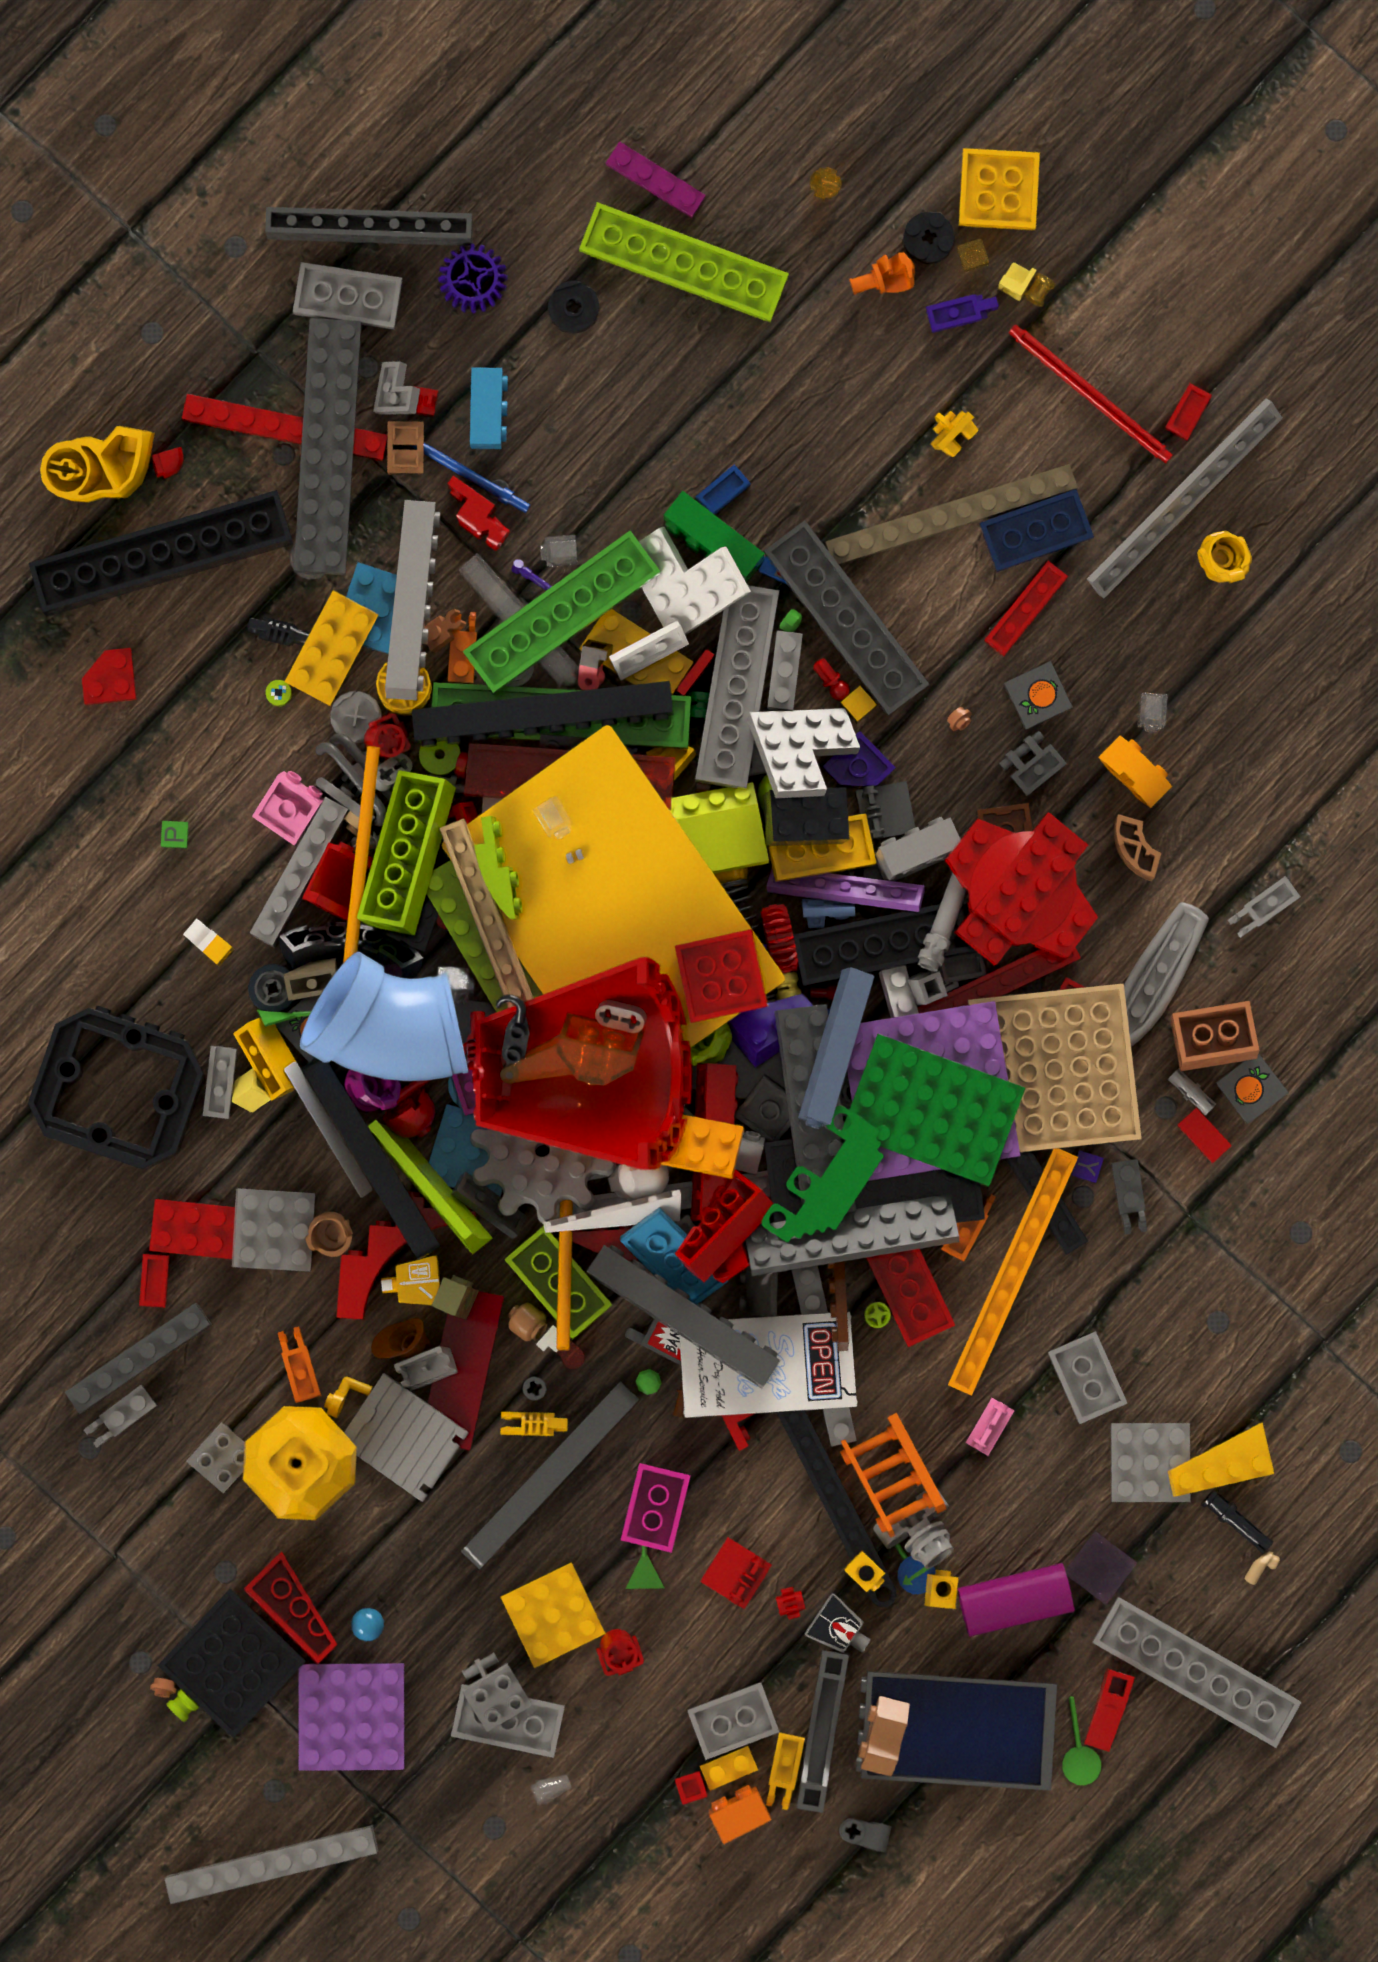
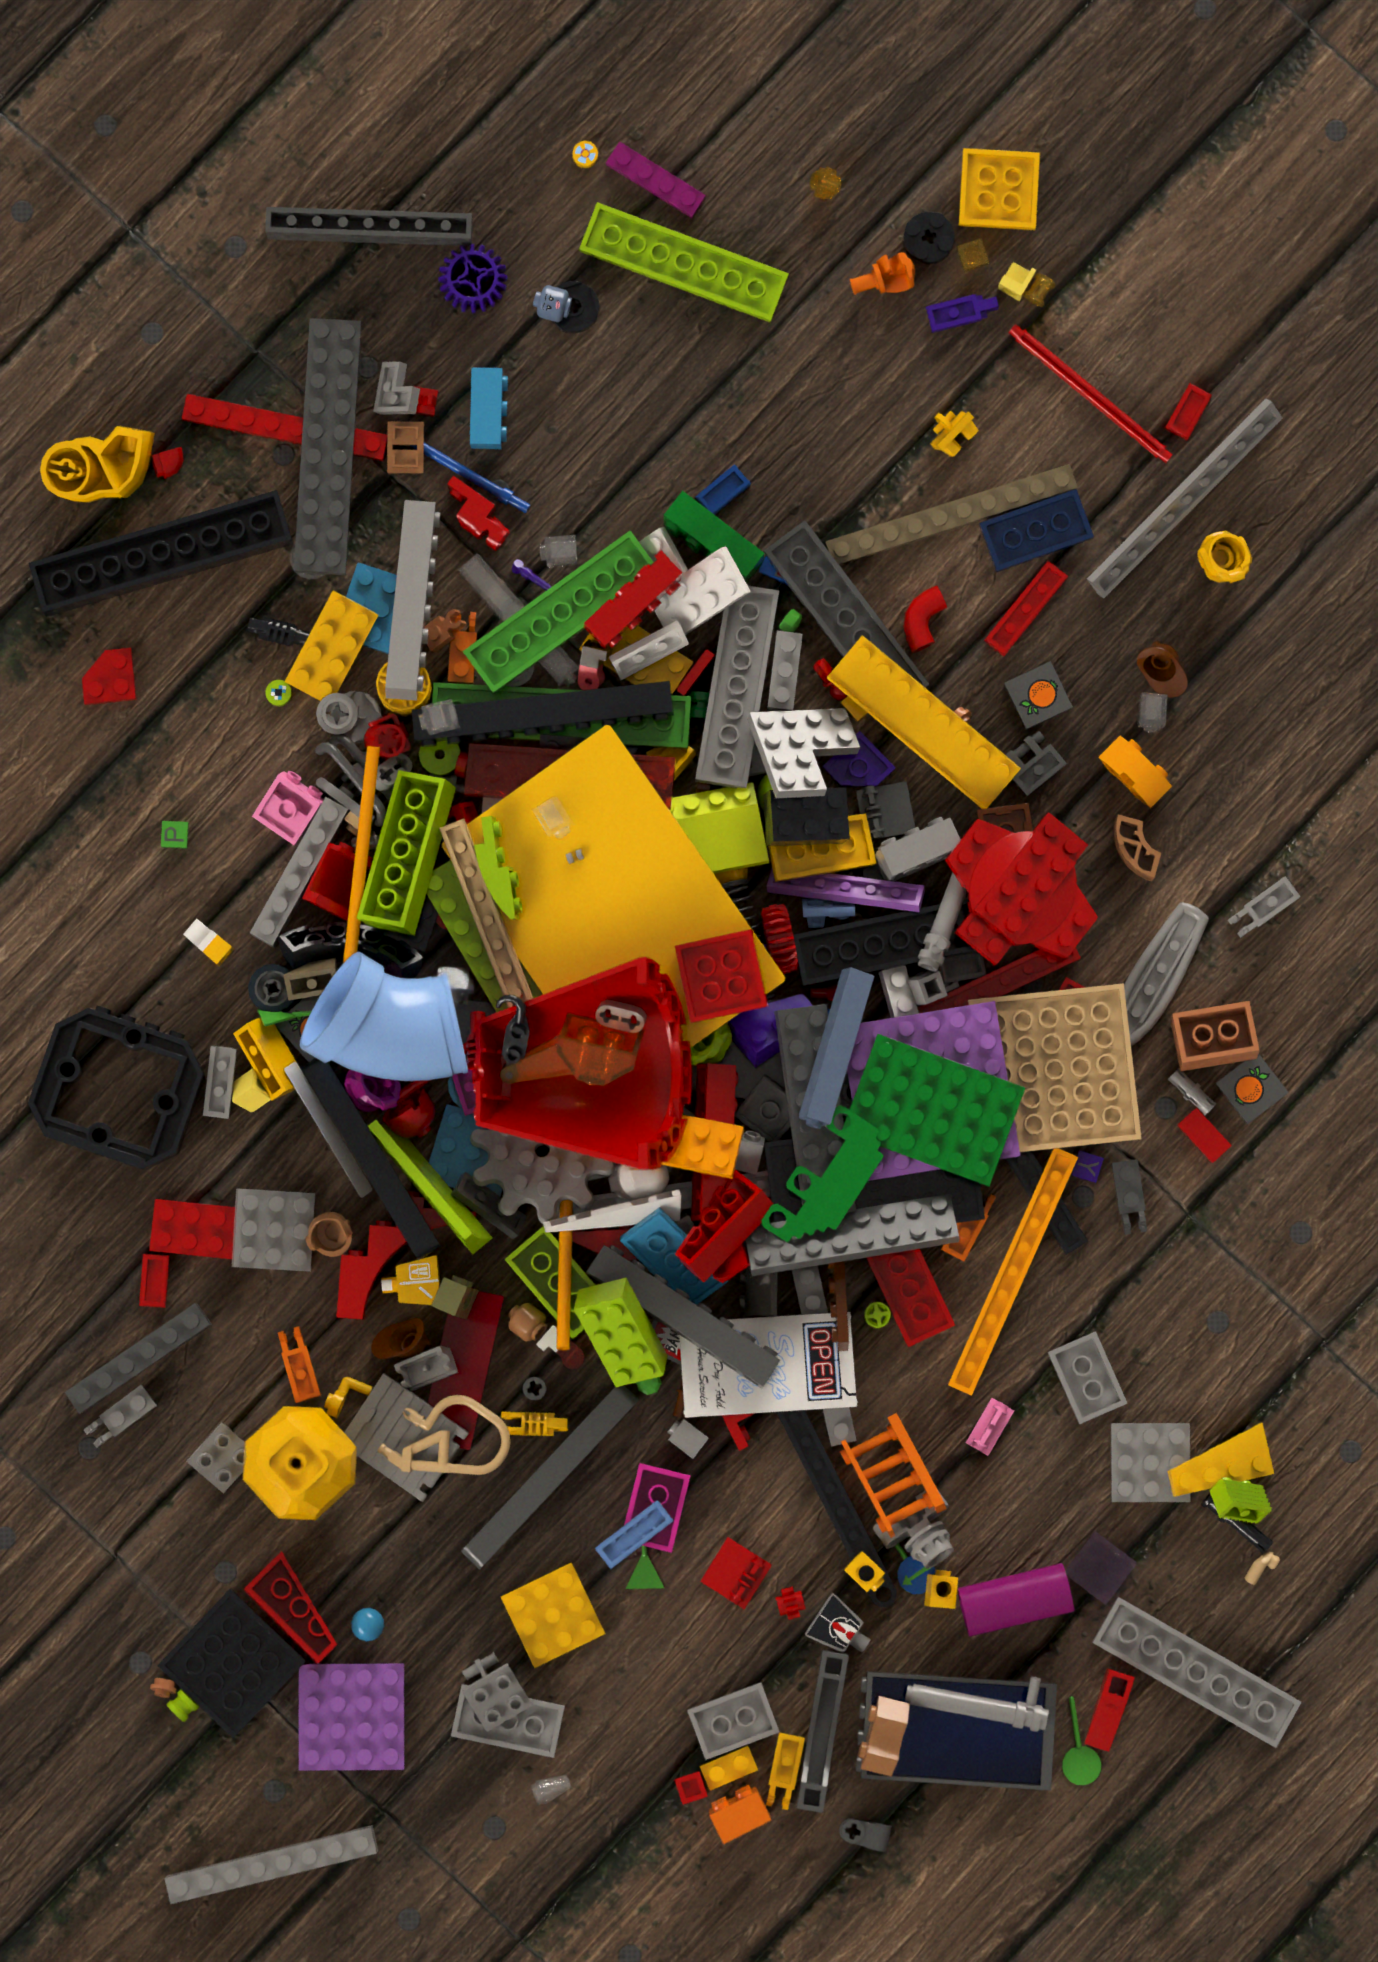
light grey plate [293,262,403,330] -> none
red piece [596,1629,644,1676] -> none
light yellow wheel [776,972,802,1001] -> none
none -> light grey gear [316,693,358,735]
none -> tan piece [377,1395,510,1475]
none -> clear brick [419,699,460,735]
none -> sand blue head [533,285,572,322]
none -> yellow tile [573,141,598,168]
none -> lime brick [574,1278,668,1387]
none -> red wedge [584,550,682,649]
none -> medium blue plate [595,1500,674,1569]
none -> light grey brick [667,1419,709,1459]
none -> yellow plate [827,635,1021,809]
none -> red cylinder [903,585,948,653]
none -> light grey cylinder [905,1677,1049,1732]
none -> reddish brown piece [1137,641,1188,698]
none -> lime brick [1209,1477,1272,1524]

